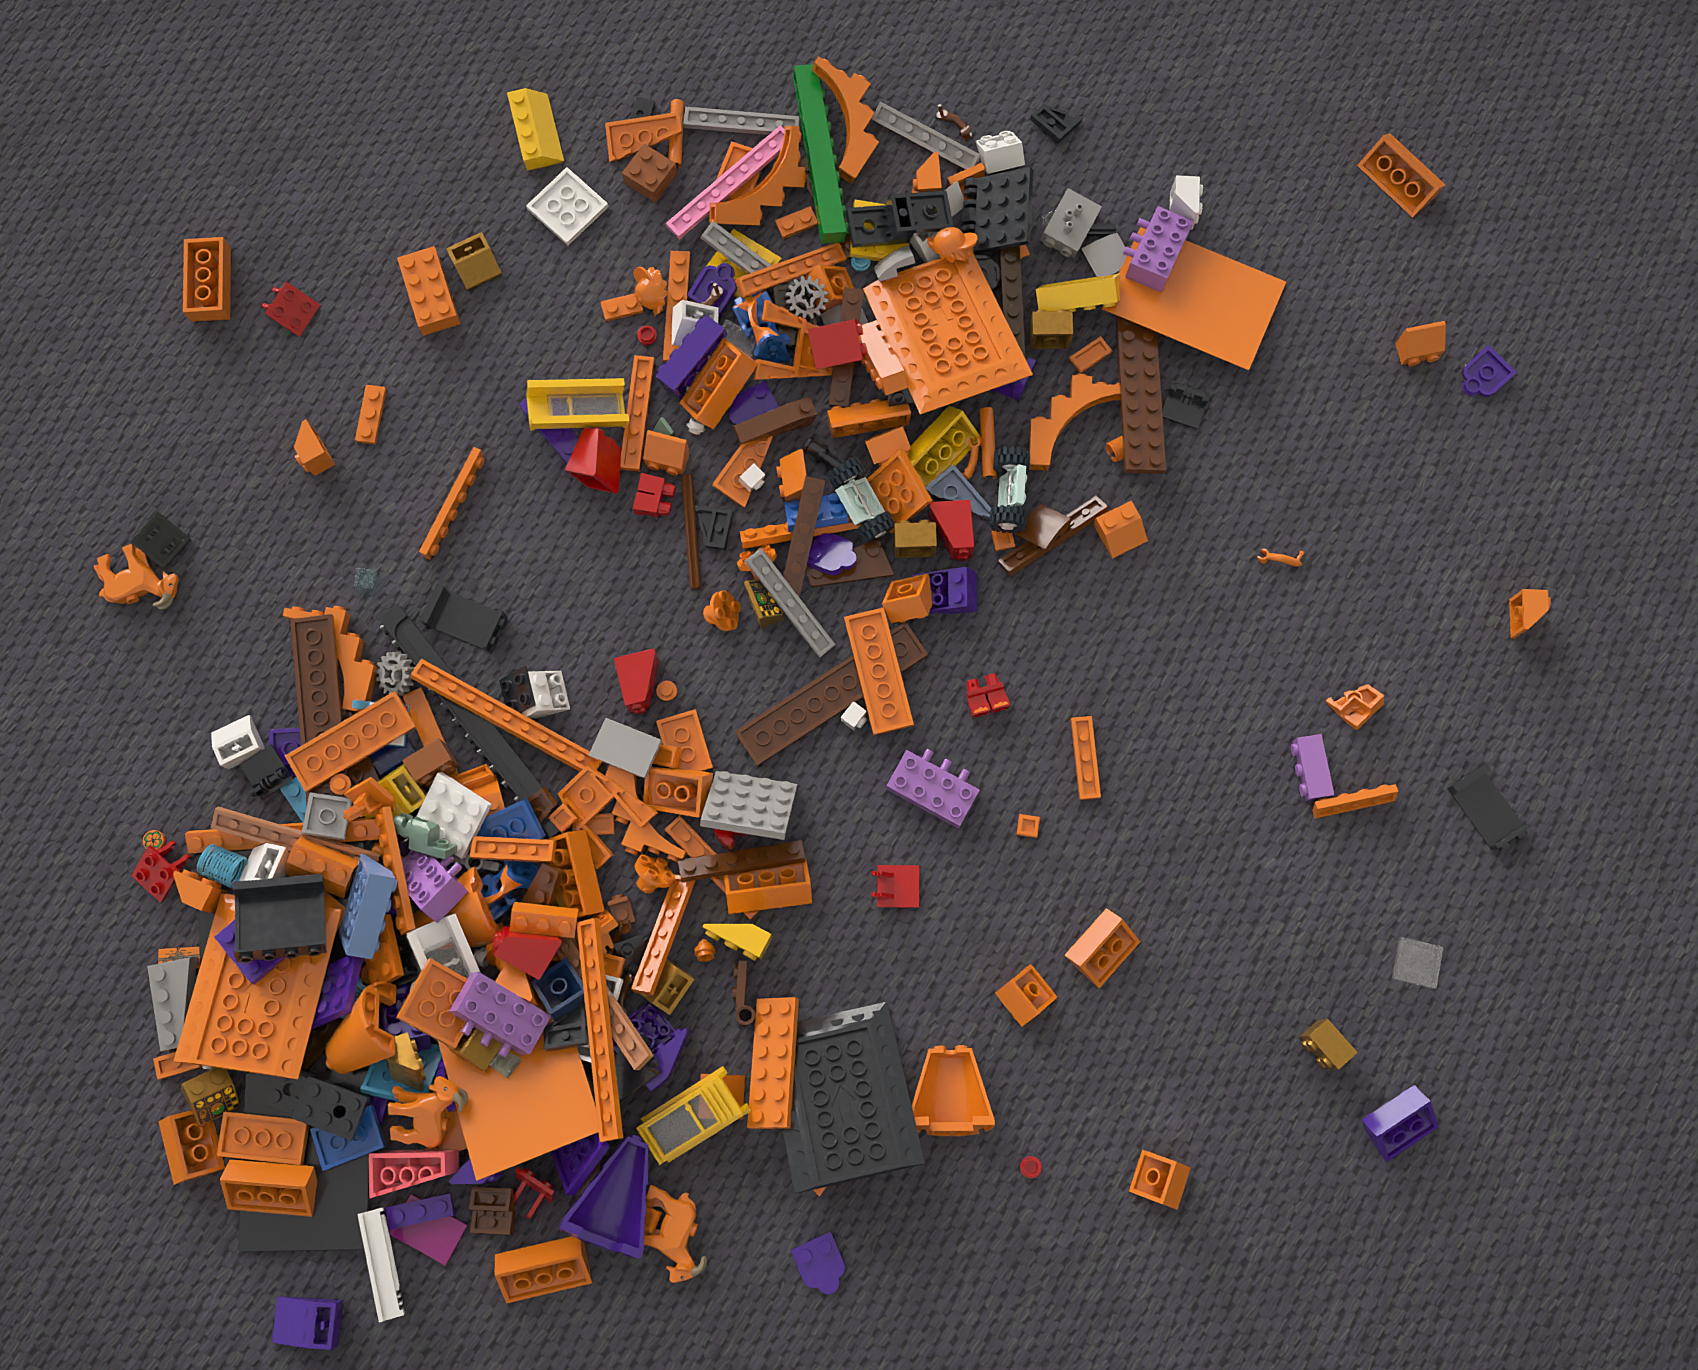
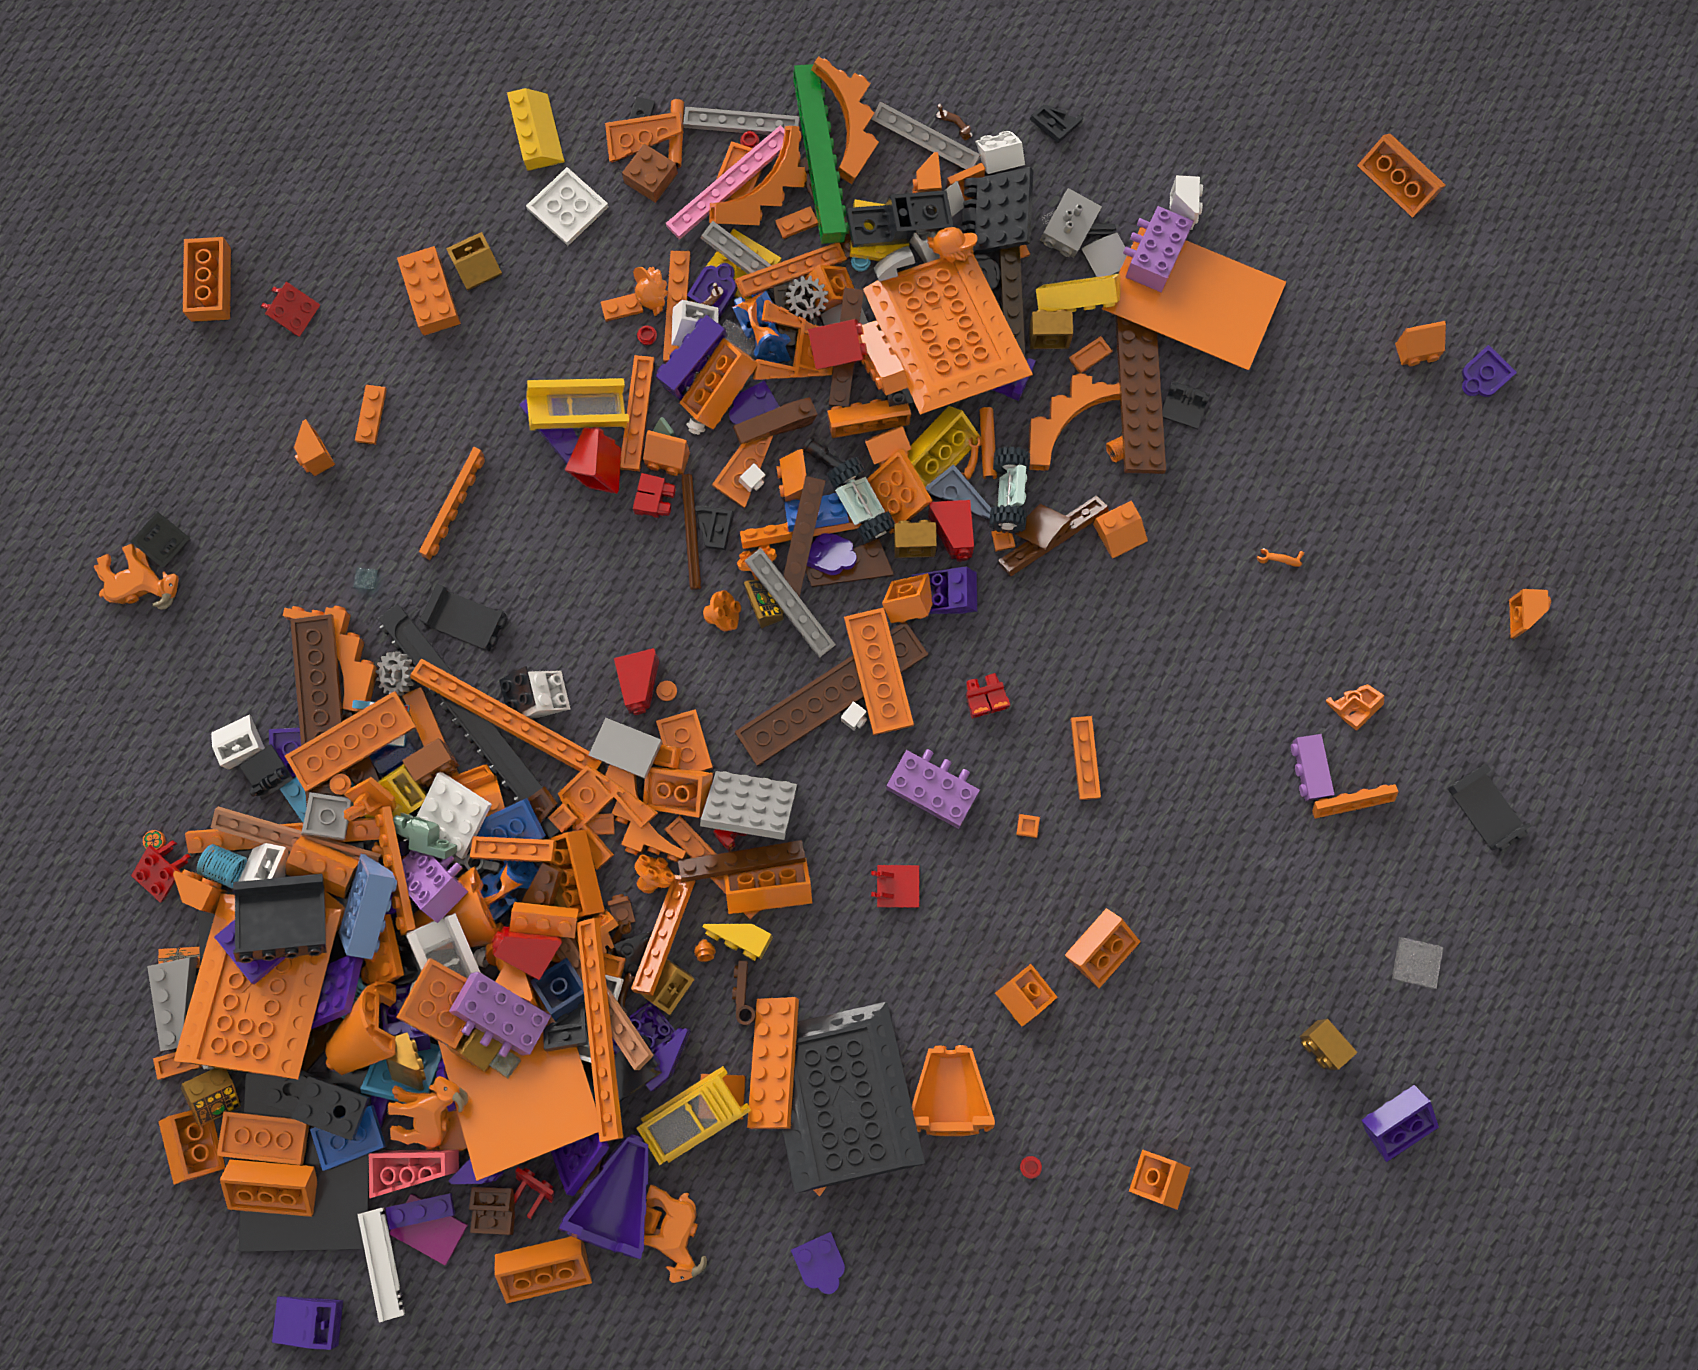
none -> red plate [740,131,759,148]

